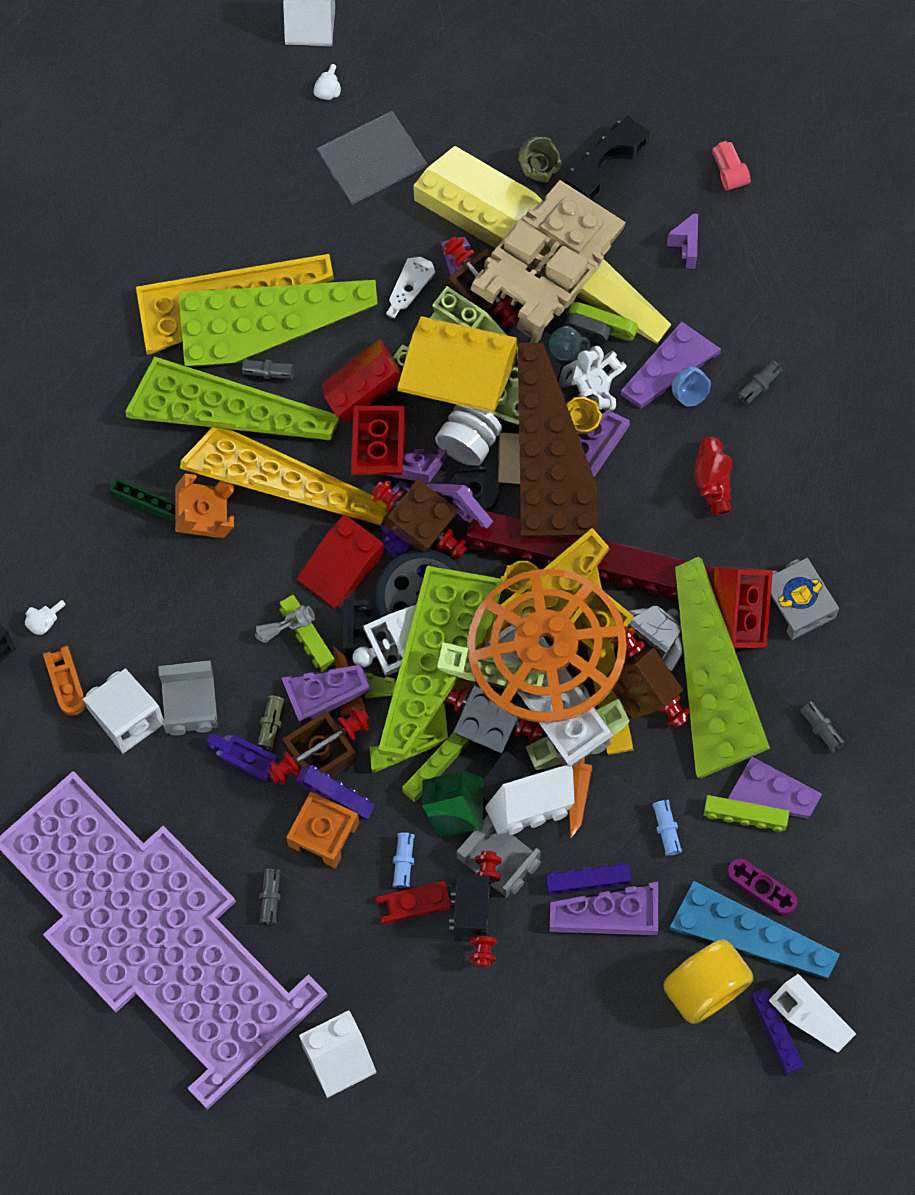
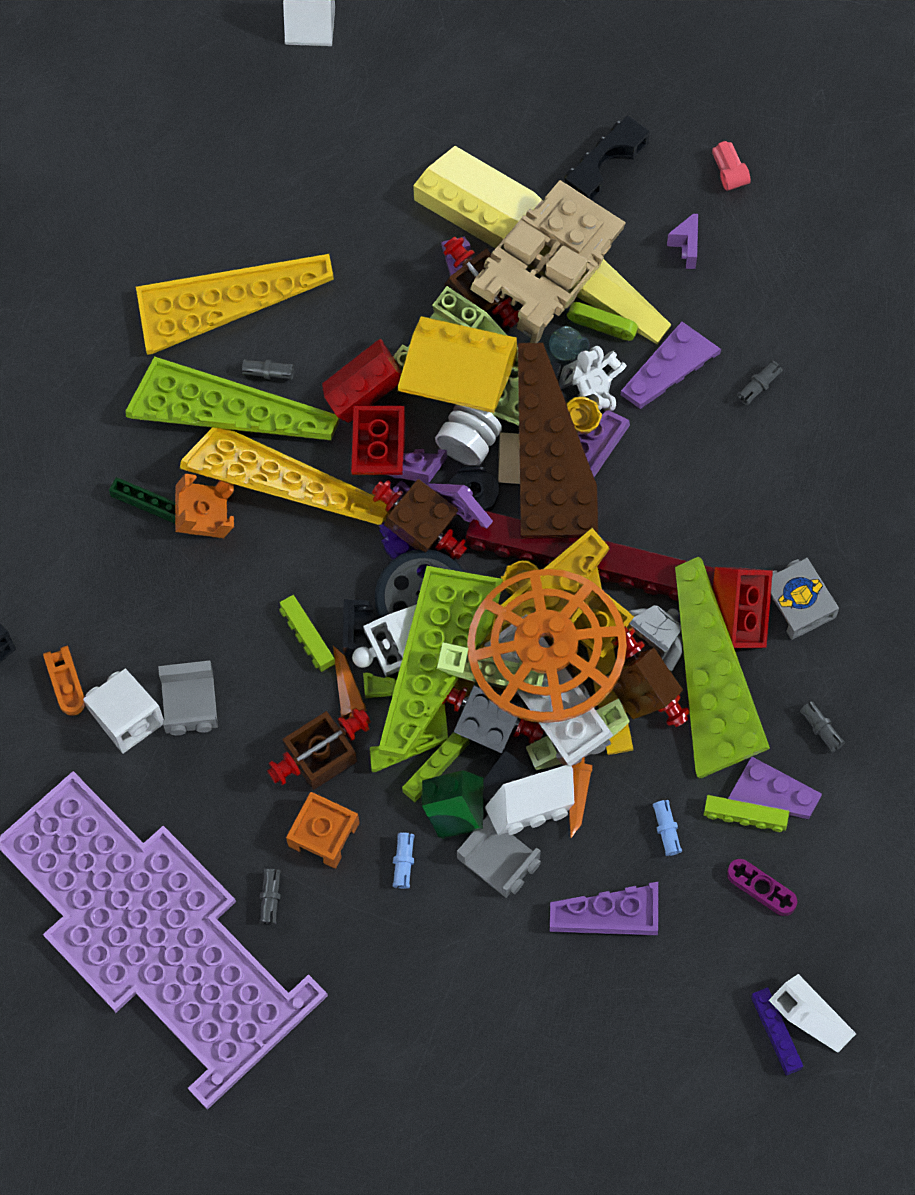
white piece [25,600,65,635] -> none
lime wing [178,280,378,367] -> none
dark purple hinge [206,733,279,782] -> none
light grey piece [255,605,315,643] -> none
olive pin [257,695,284,750] -> none
medium lavender wing [282,665,372,725] -> none
dark purple piece [296,765,375,820] -> none
red slope [297,514,385,610] -> none
white slope [299,1010,376,1098] -> none
white piece [314,64,341,100] -> none
clear piece [317,111,428,205] -> none
red hinge [374,881,451,925] -> none
white piece [386,257,436,319] -> none
black brick [449,851,502,968] -> none
olive hair [518,136,562,183] -> none
dark purple piece [546,863,632,896] -> none
dark grey beam [563,313,611,344] -> none
yellow wheel [663,939,753,1024] -> none
dark azure wing [670,881,840,980] -> none
medium blue hair [672,366,711,407] -> none
red animal [694,437,733,516] -> none

